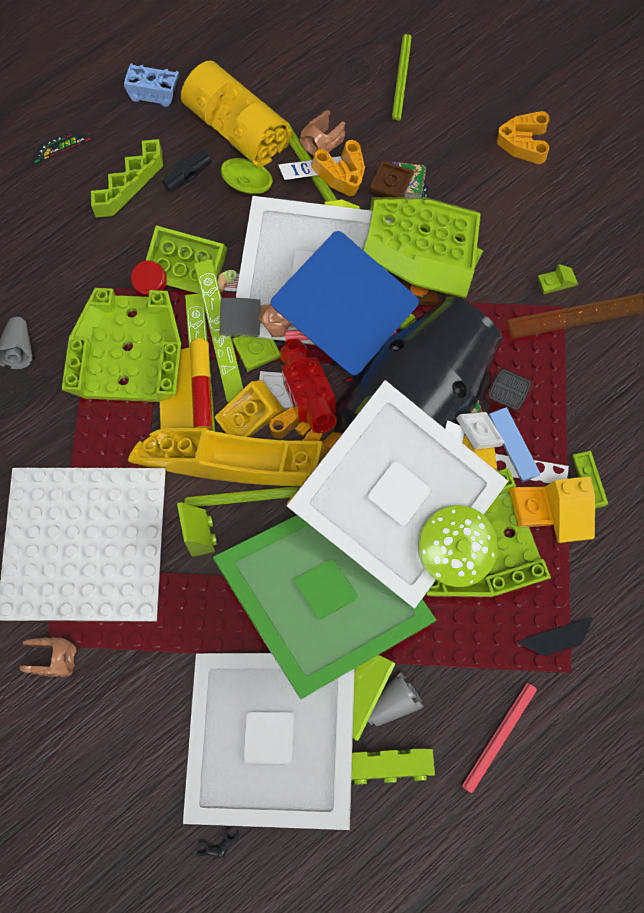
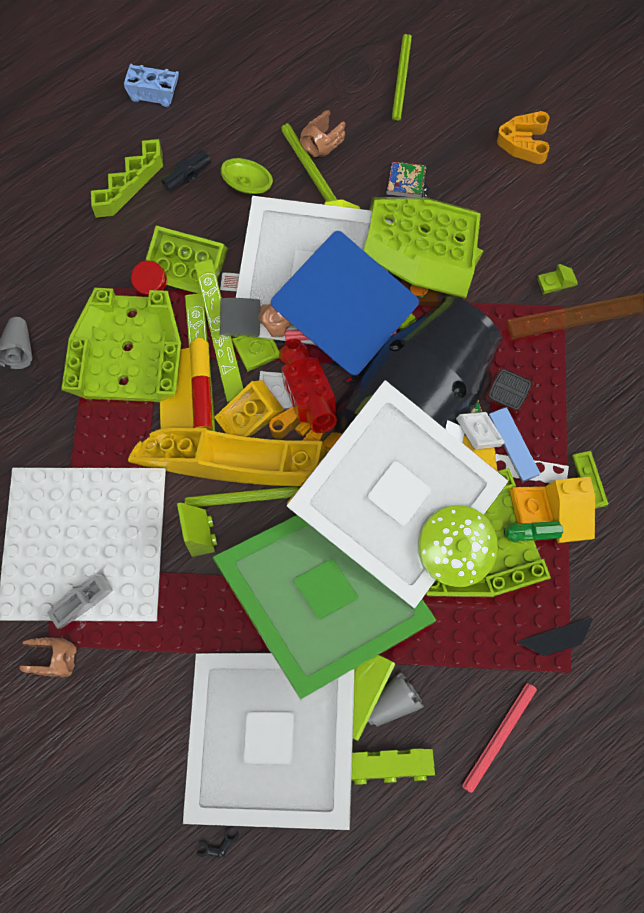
black sticker [31,131,94,165] -> none
yellow cylinder [181,61,293,167] -> none
arm [217,270,237,292] -> none
white sticker [279,157,342,180] -> none
light orange connector [311,140,365,196] -> none
reddish brown tile [369,160,415,197] -> none
none -> light grey slope [47,575,113,629]
none -> green piece [505,521,563,543]

